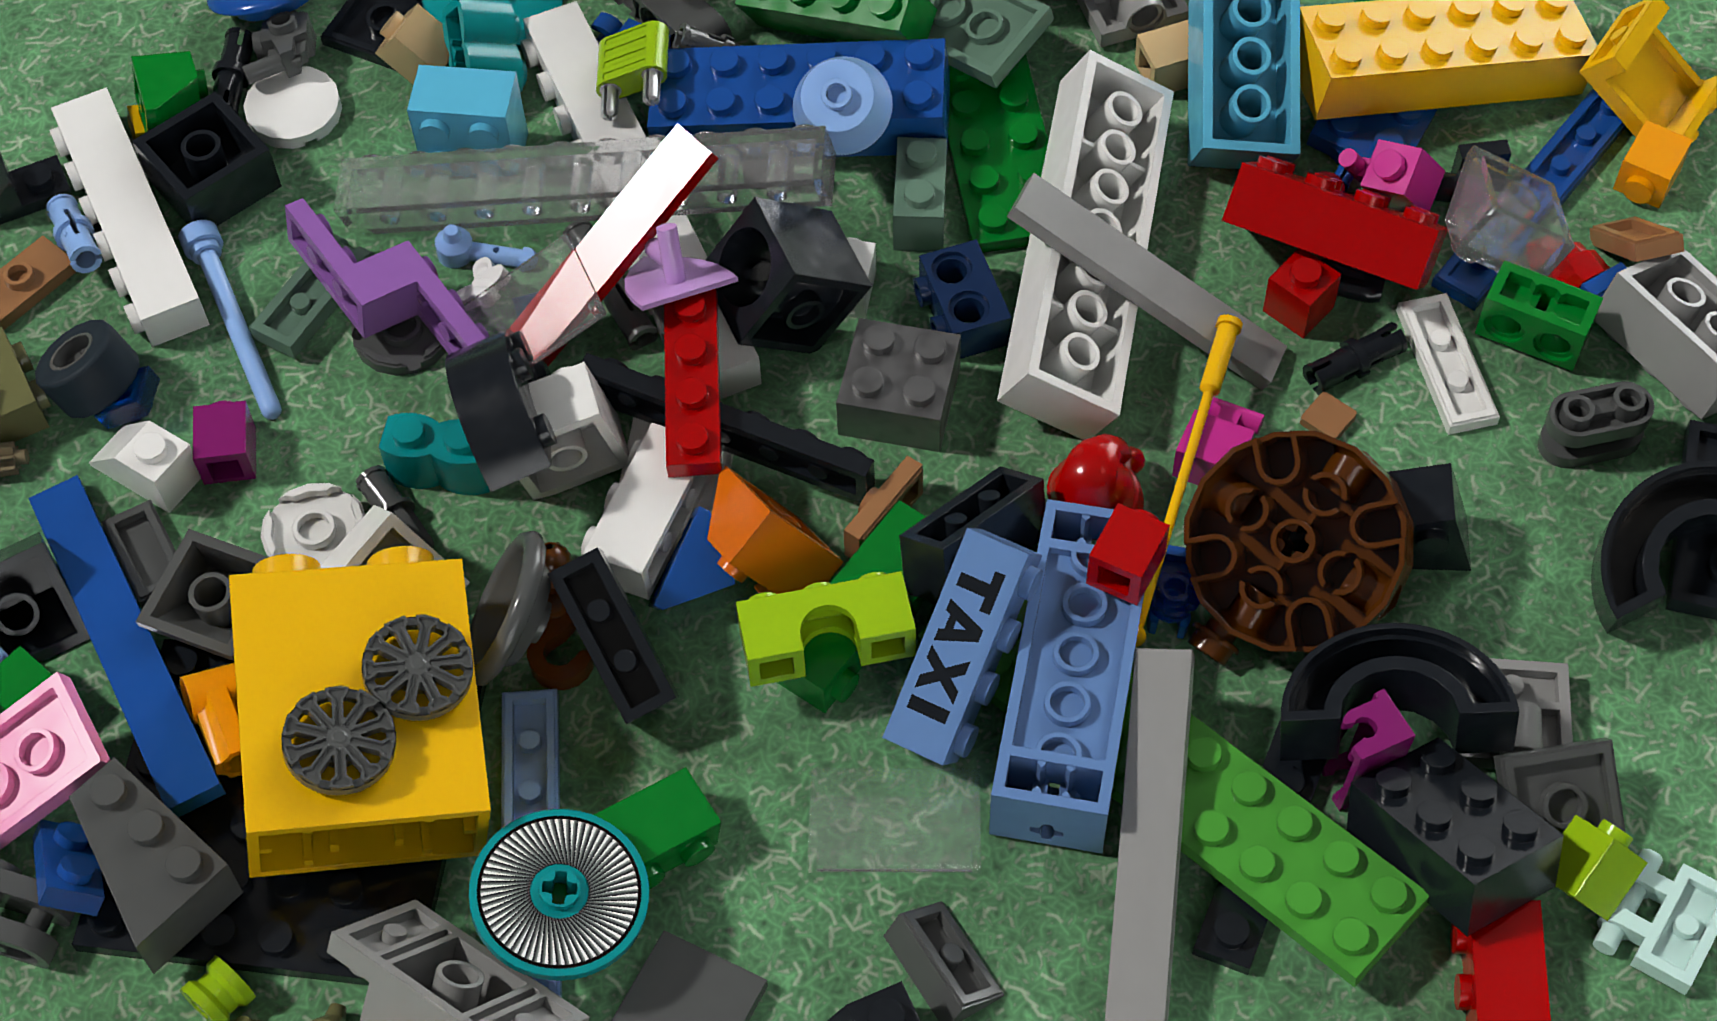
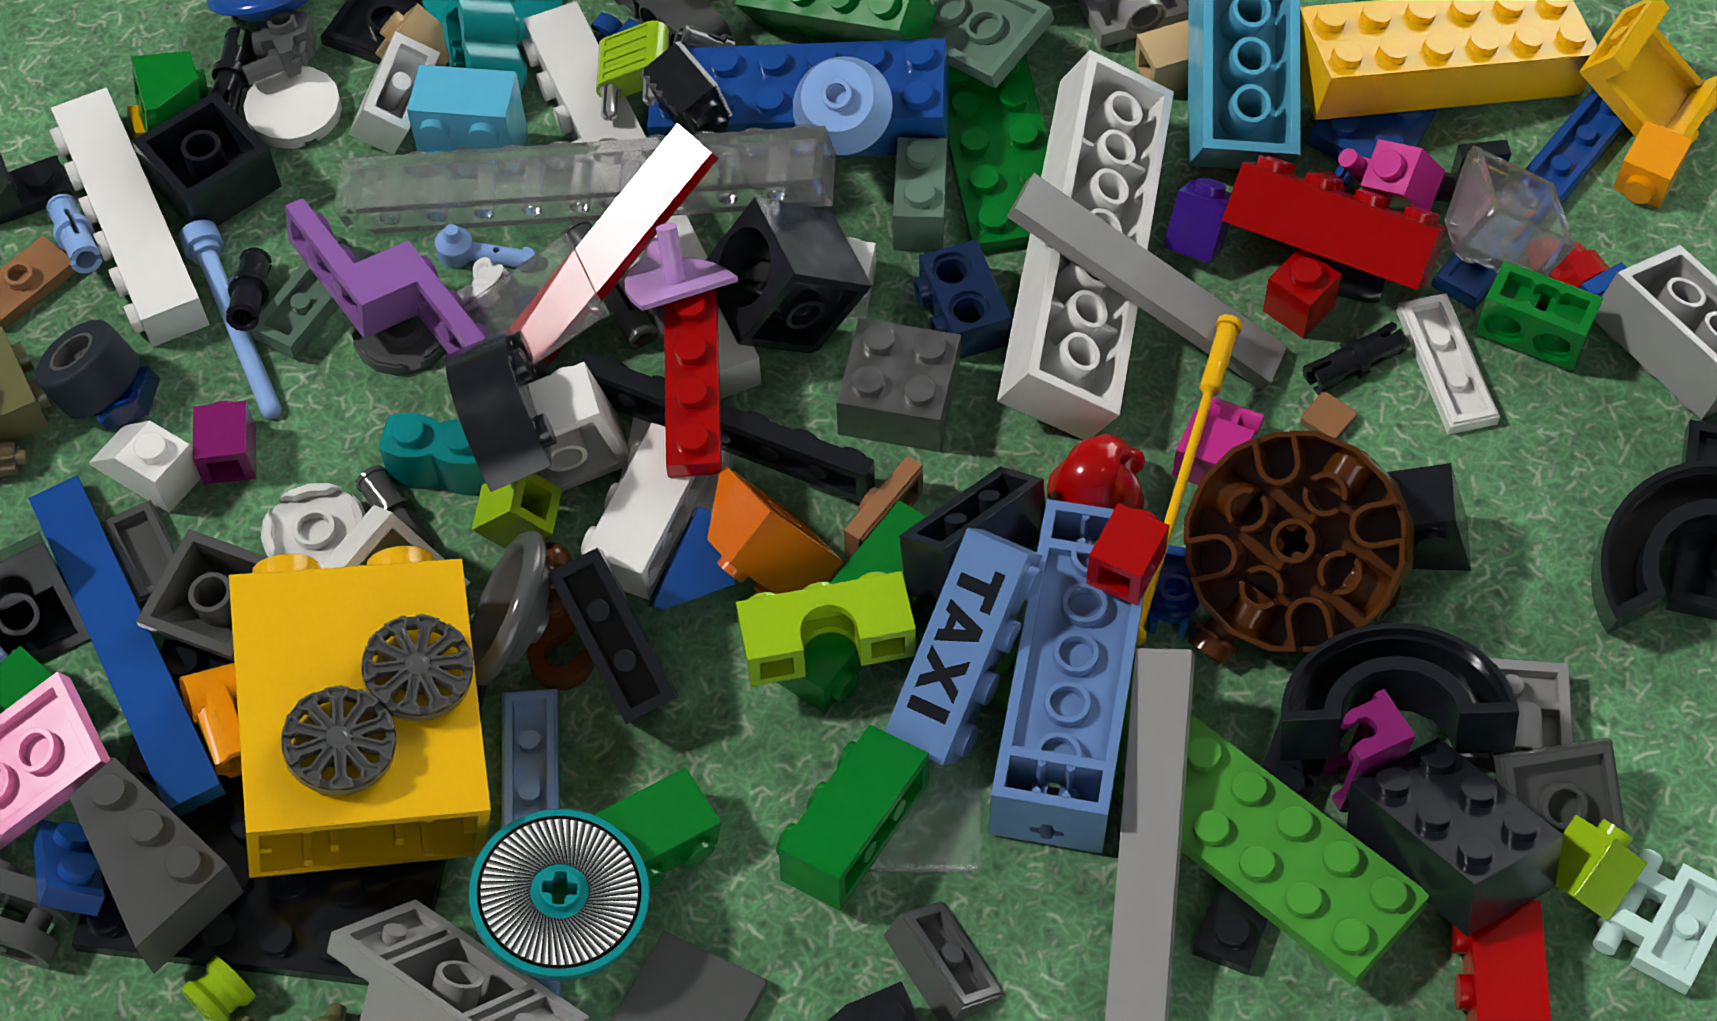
dark grey brick [1538,381,1655,468] -> none
medium nougat tile [1589,216,1684,262] -> none
none -> black pin [226,247,272,331]
none -> white slope [348,31,440,154]
none -> lime brick [471,473,562,549]
none -> black brick [643,41,733,143]
none -> green brick [776,725,929,911]
none -> dark purple brick [1163,178,1231,263]

